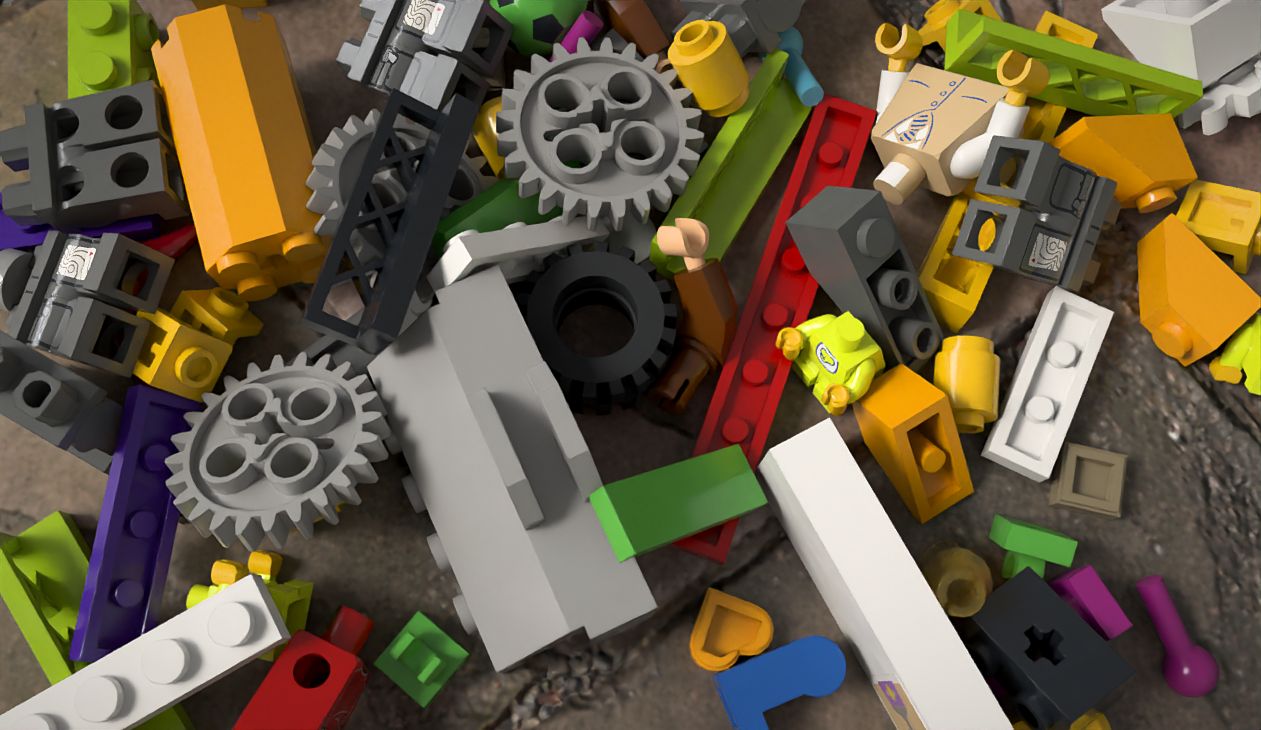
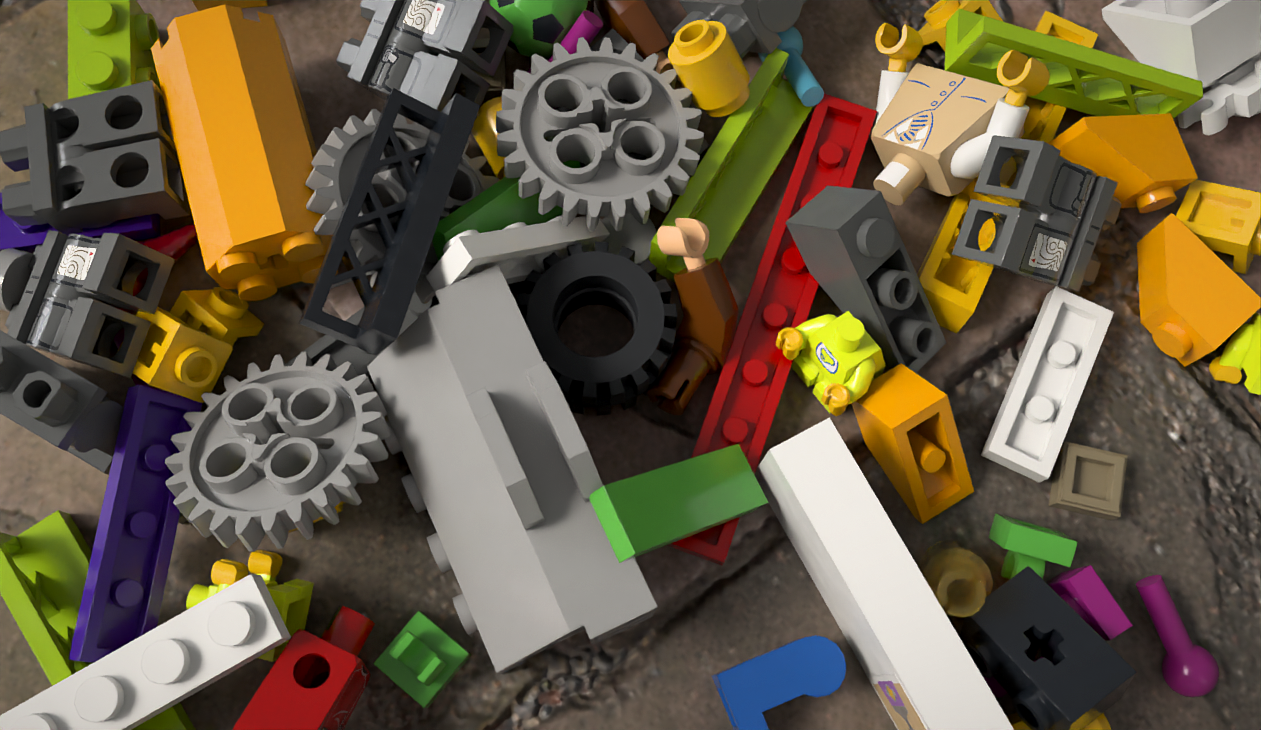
light orange tile [689,587,774,672] -> none
yellow brick [933,336,1000,433] -> none

